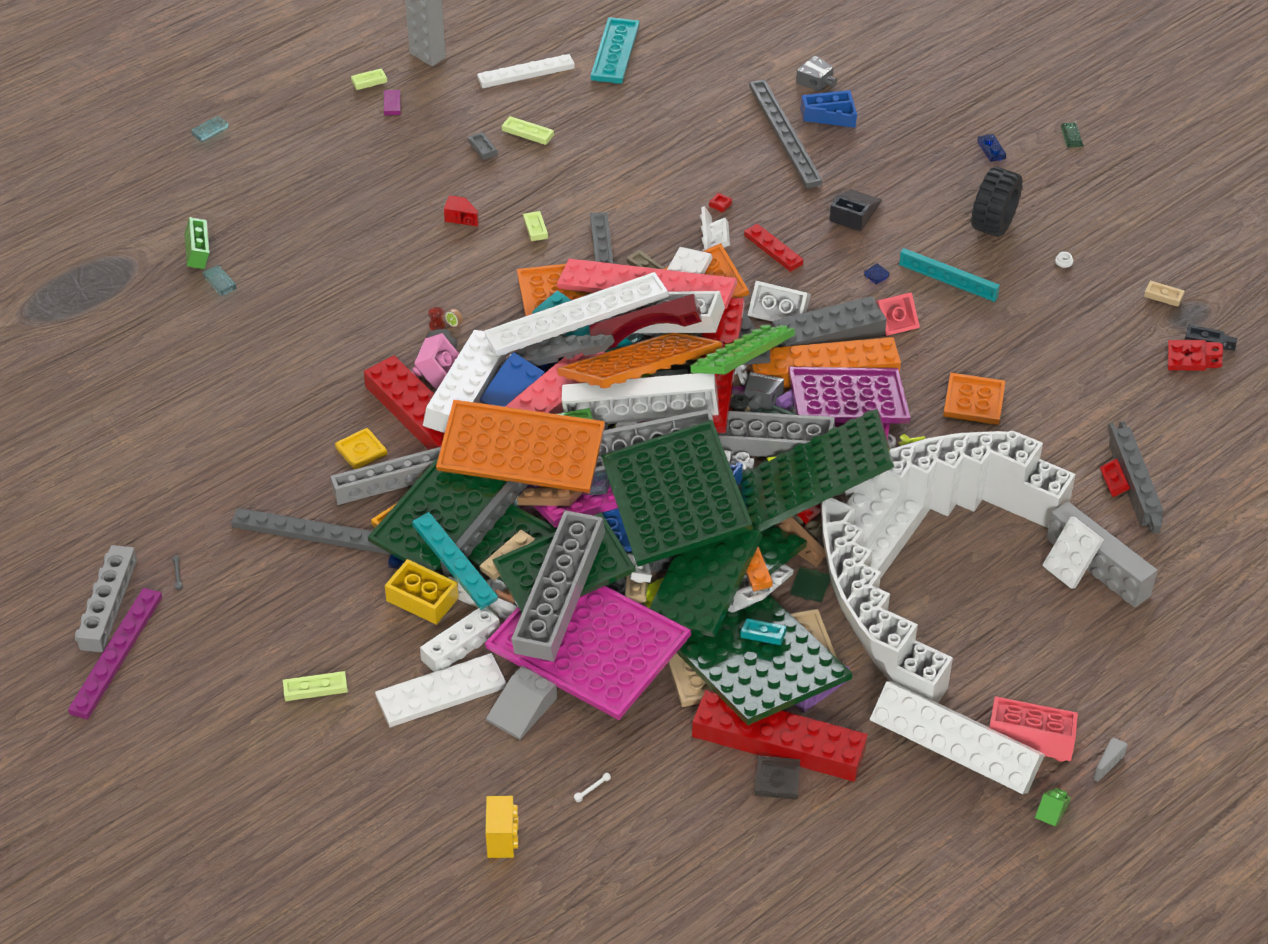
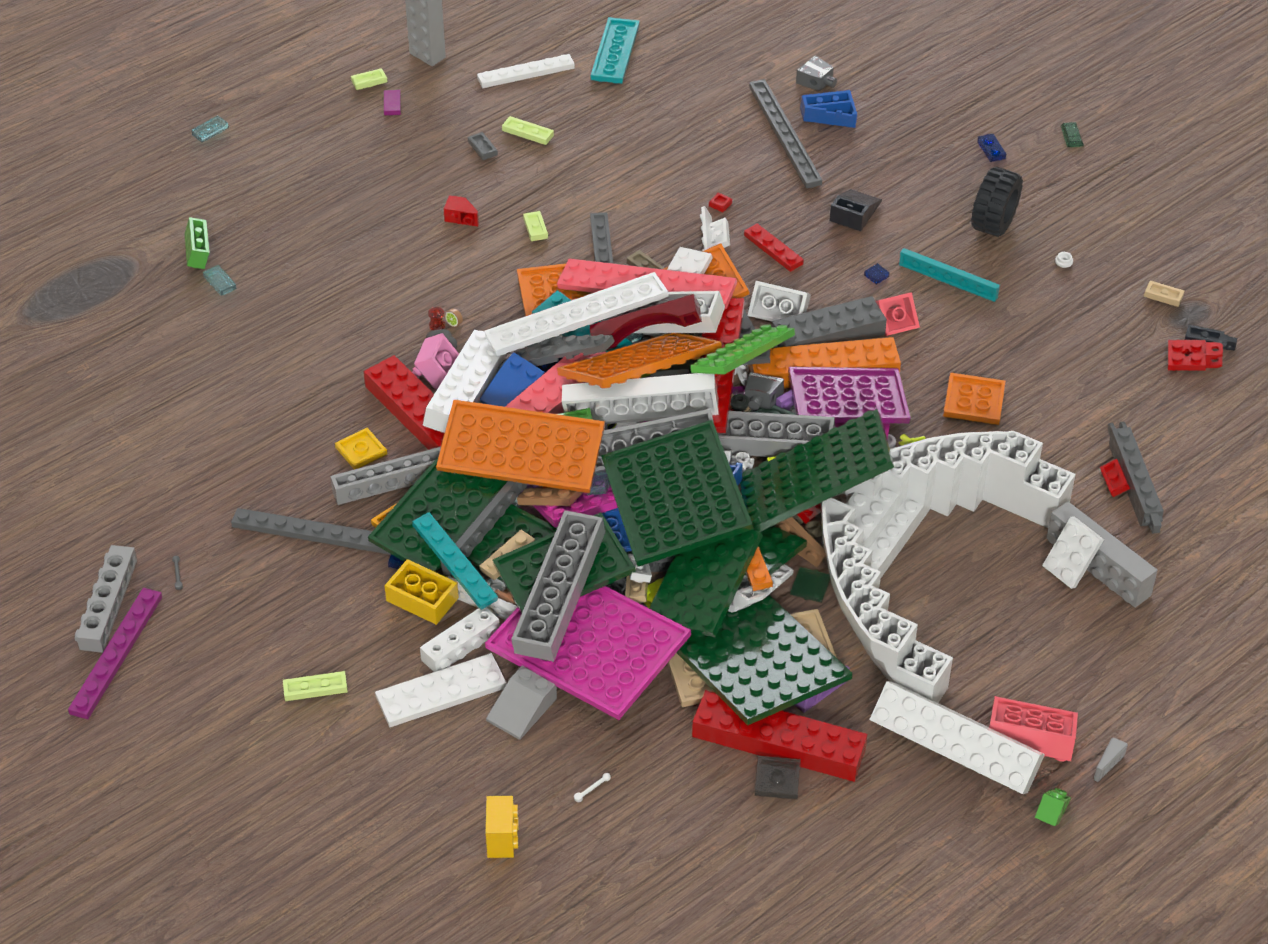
teal plate [741,619,786,645] -> none

